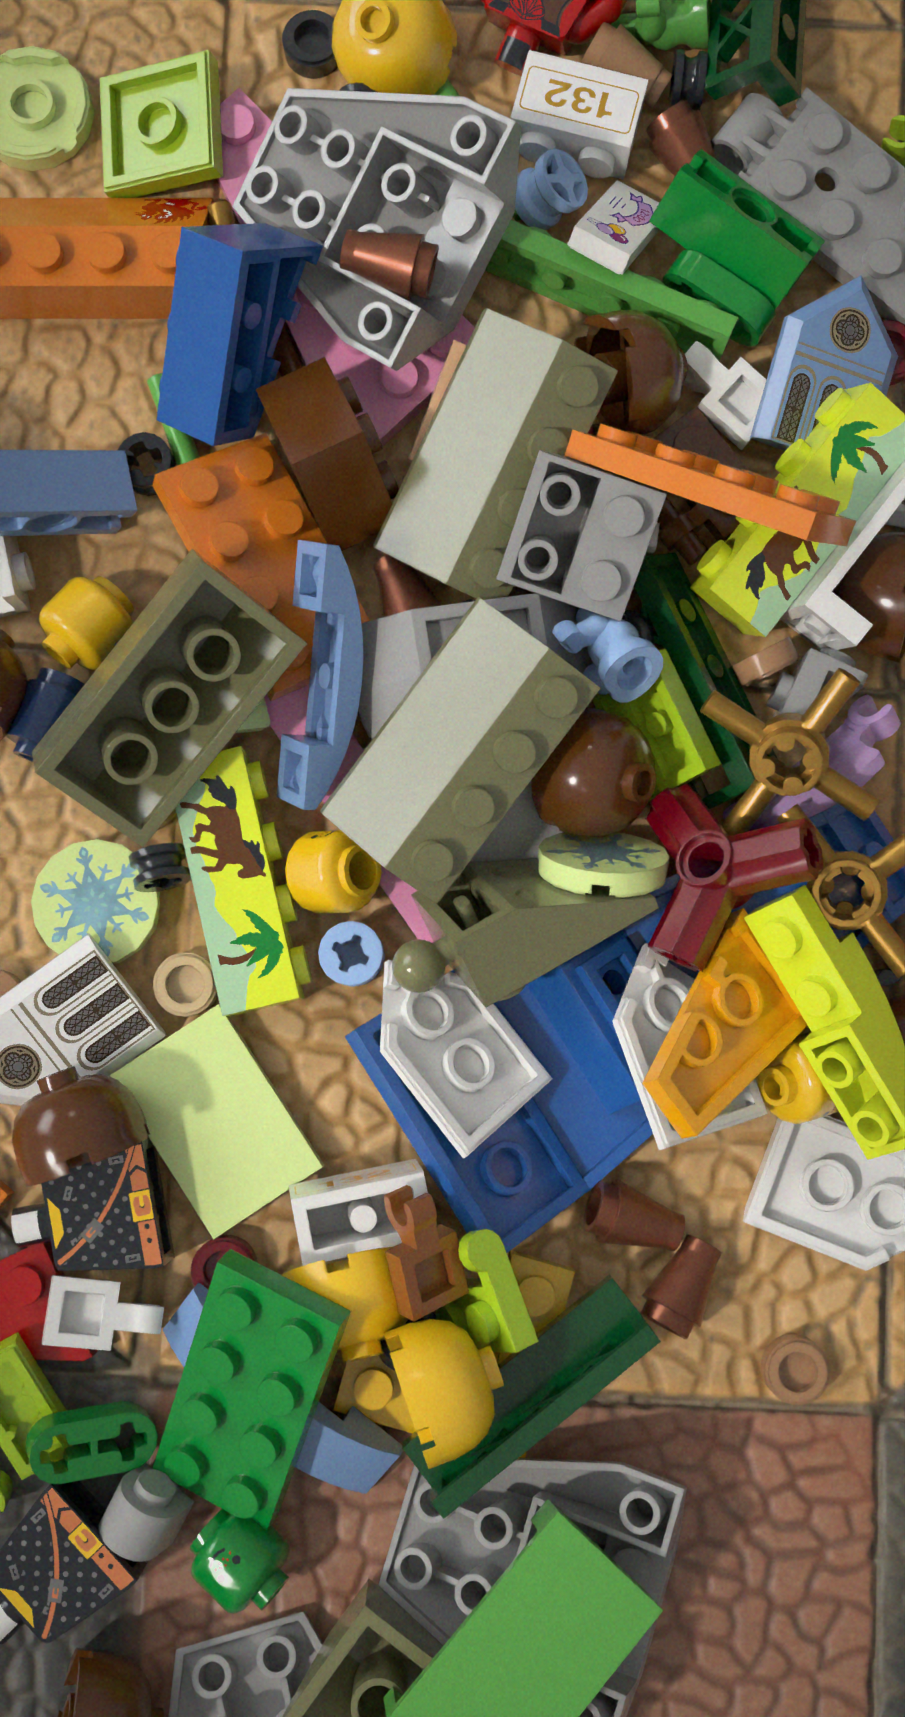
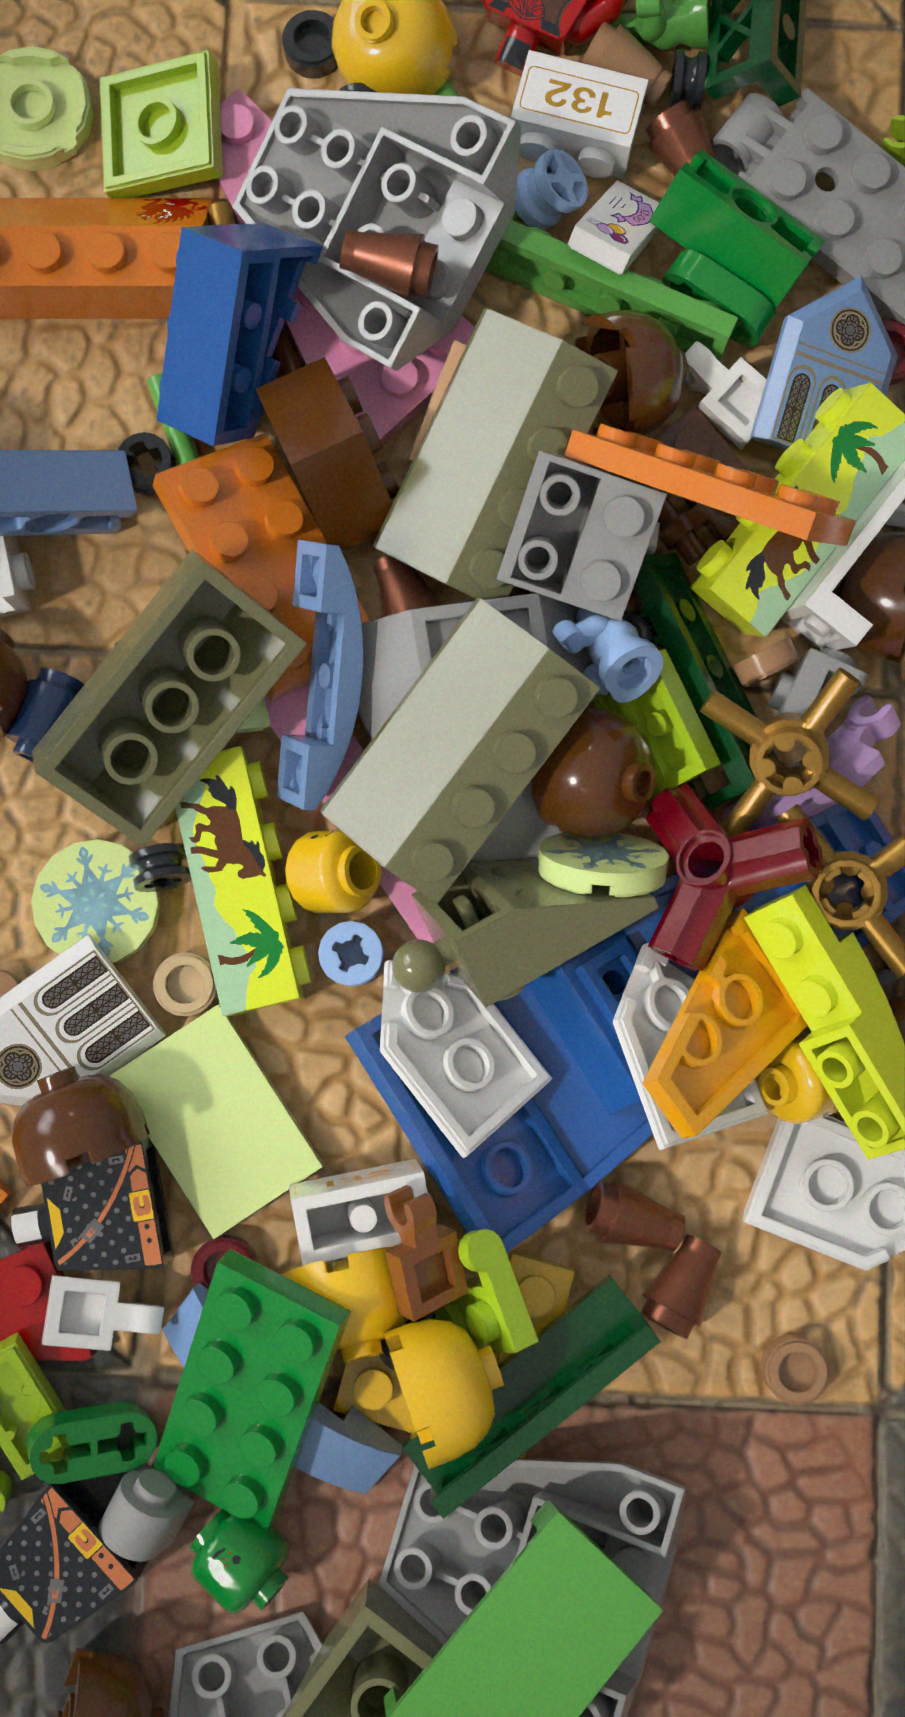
yellow head [39,576,134,670] -> none

